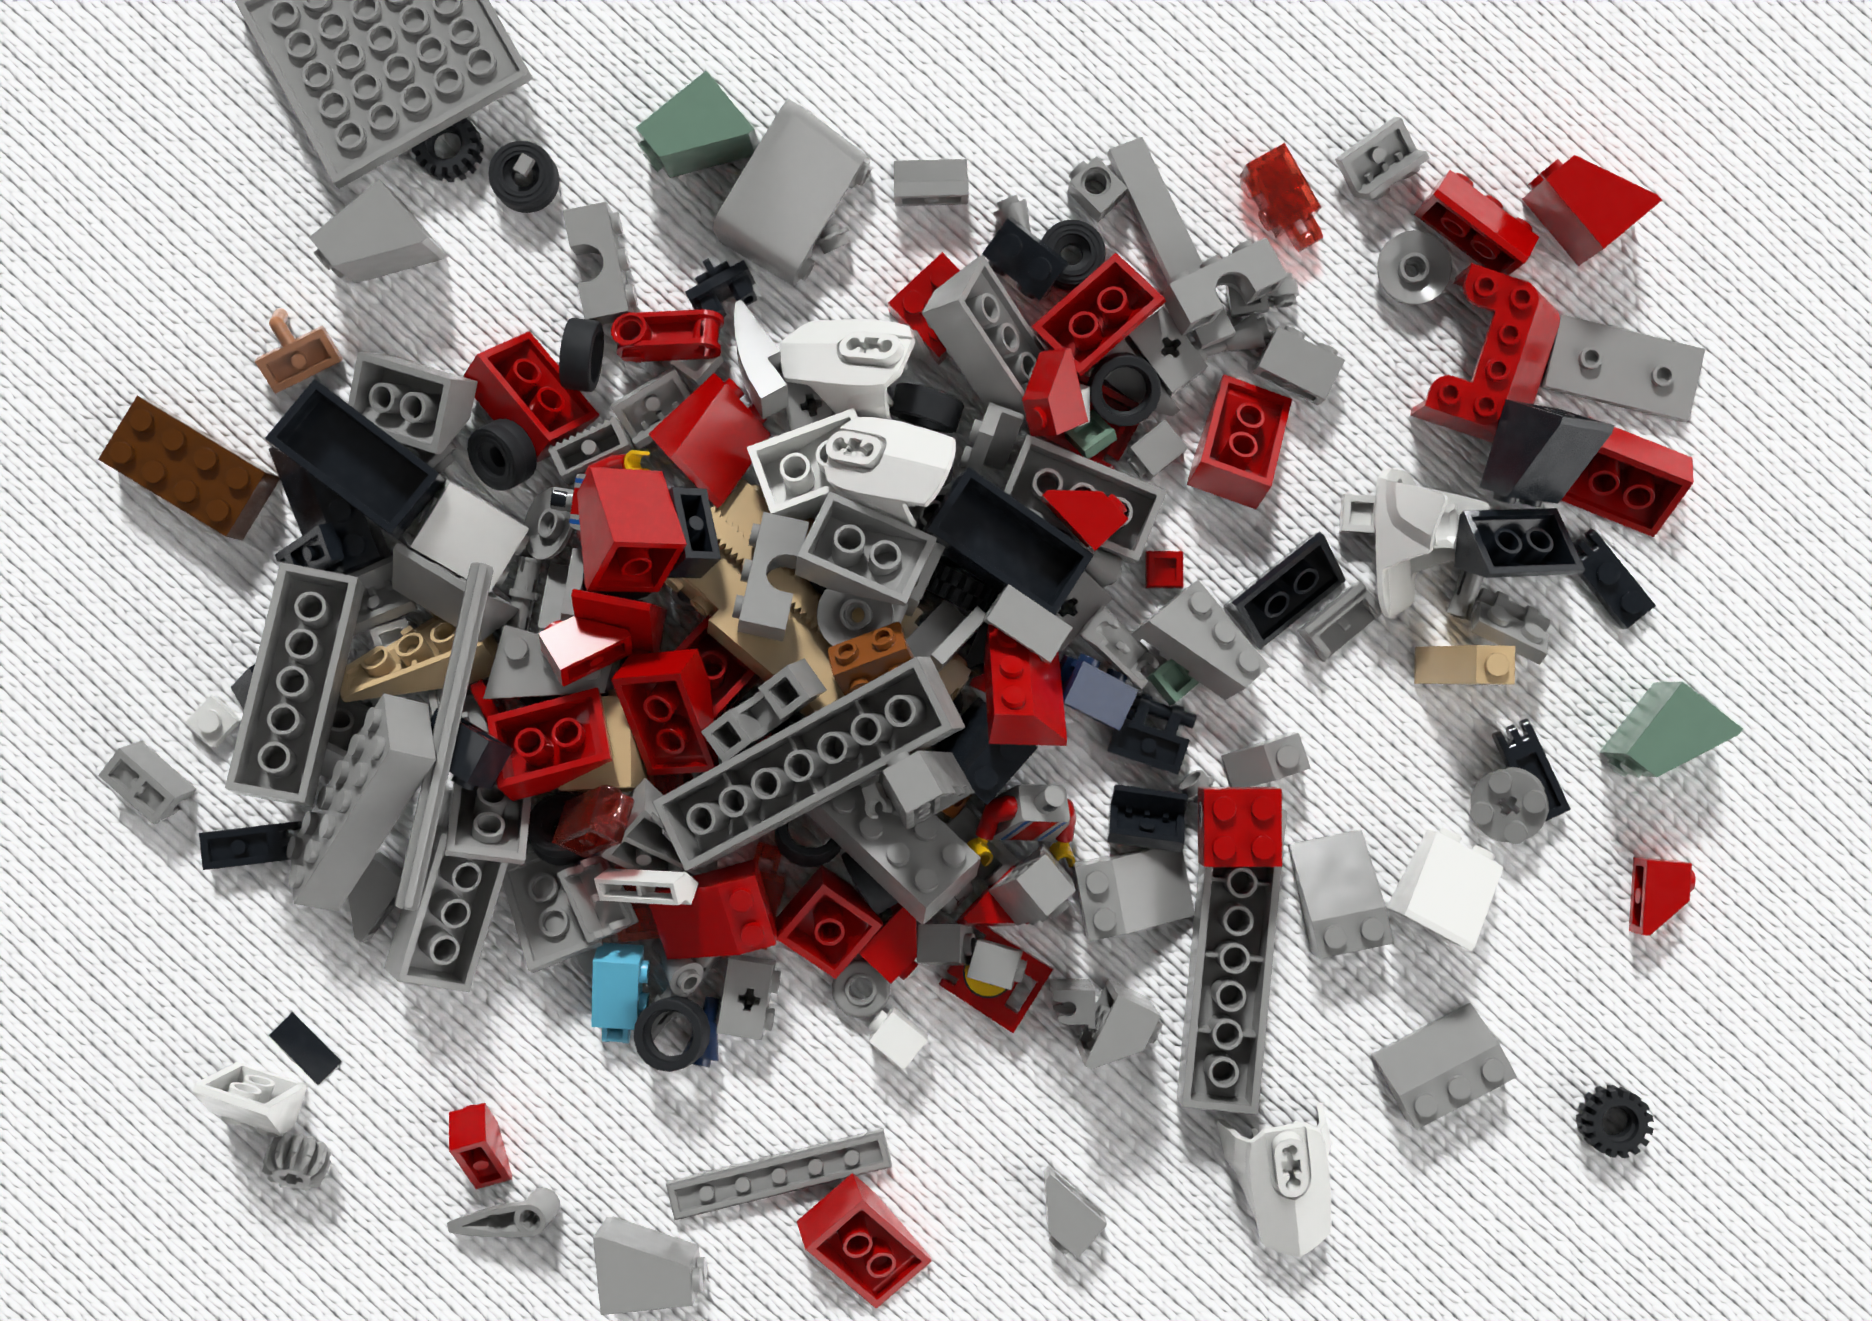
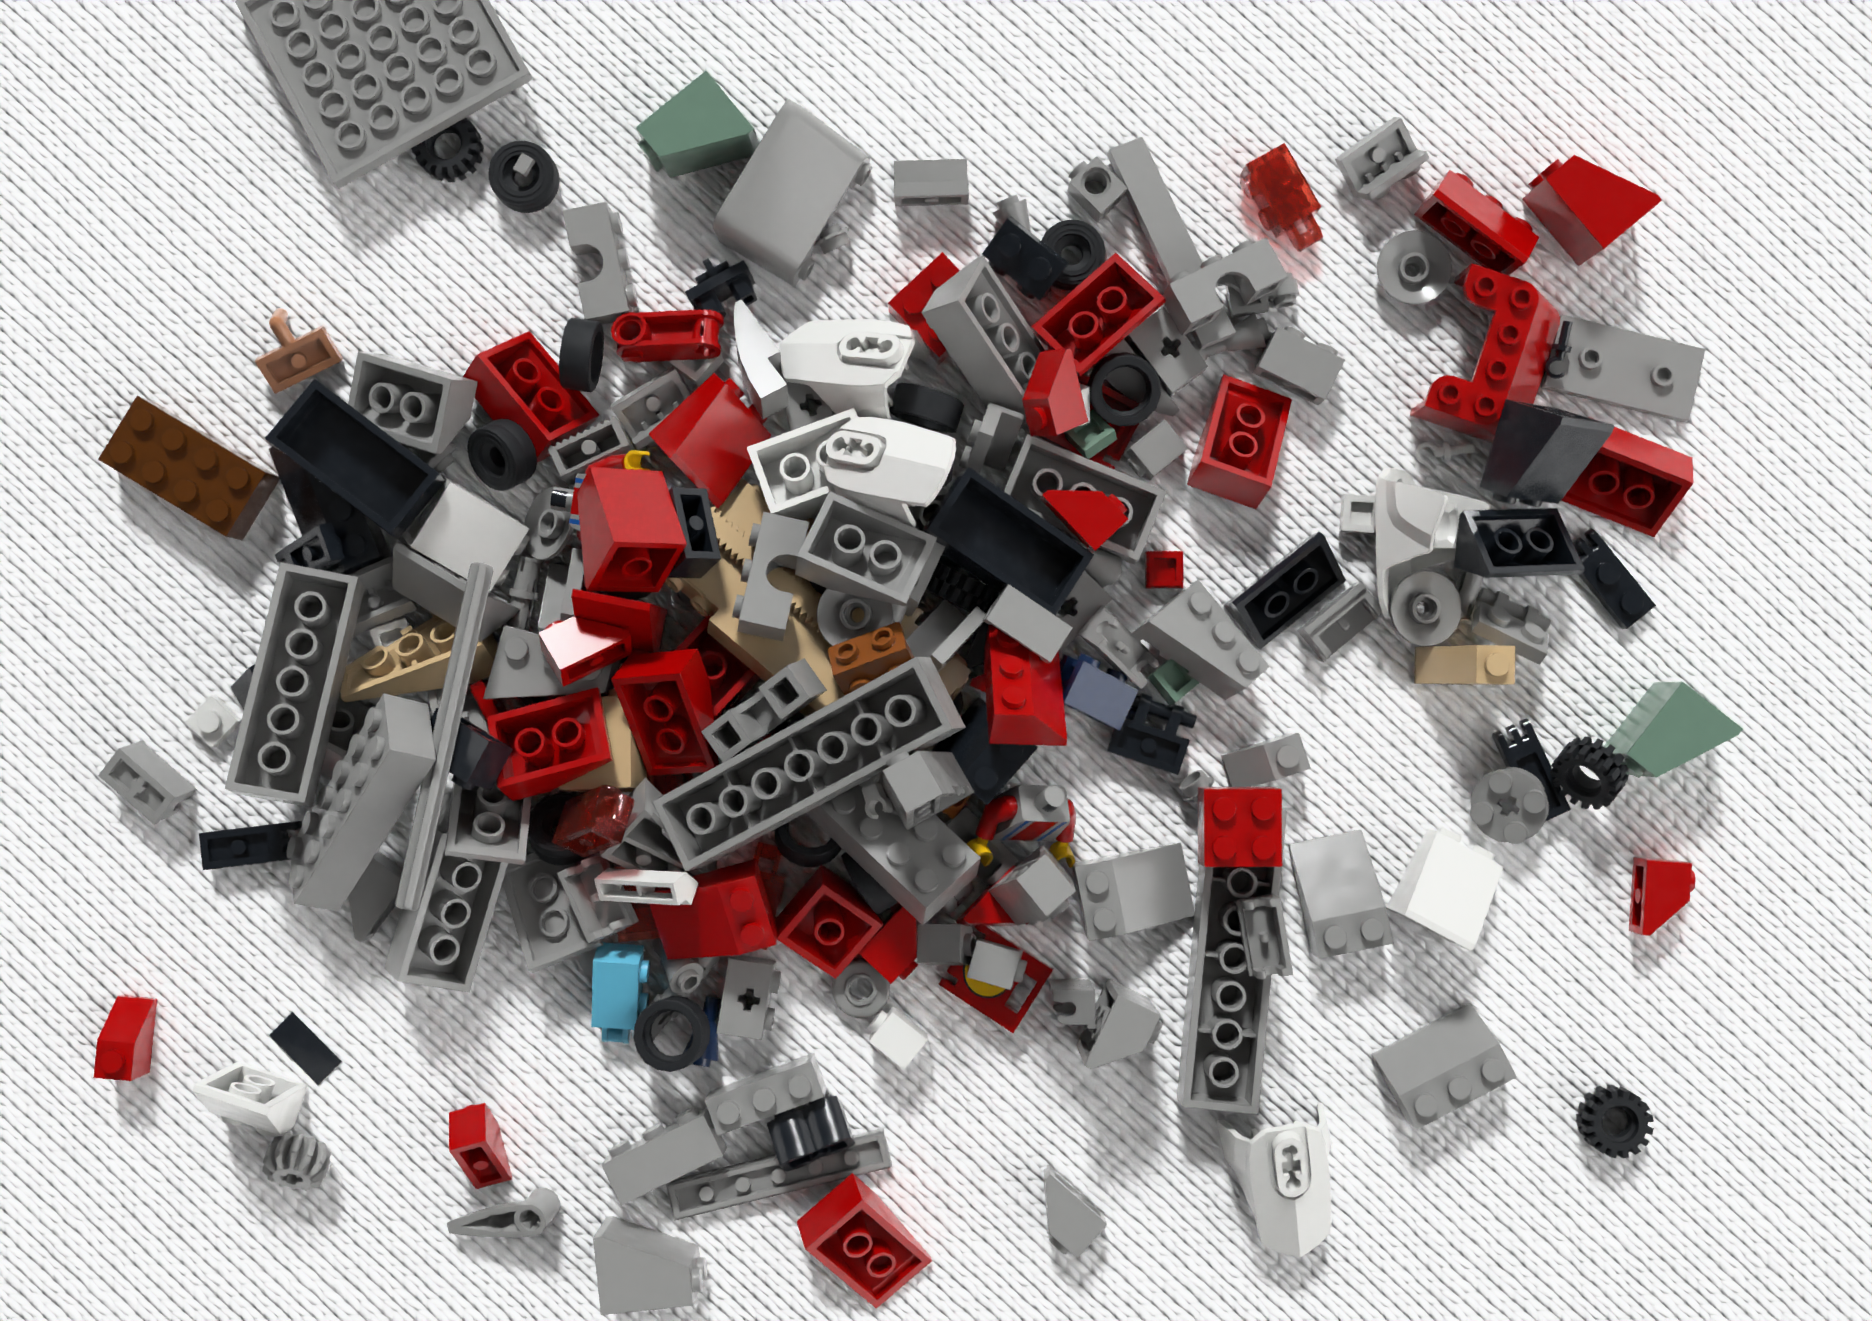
light grey slope [309,179,447,283] -> none
black bracket [1107,785,1188,852] -> none
none -> red slope [93,995,157,1081]
none -> light grey brick [601,1107,727,1206]
none -> light grey brick [705,1053,827,1136]
none -> black brick [766,1094,856,1172]
none -> light grey hinge [1236,894,1294,979]
none -> light grey dish [1390,571,1462,646]
none -> white hand [1415,442,1475,463]
none -> black hand [1545,321,1573,379]
none -> black tyre [1550,736,1629,810]

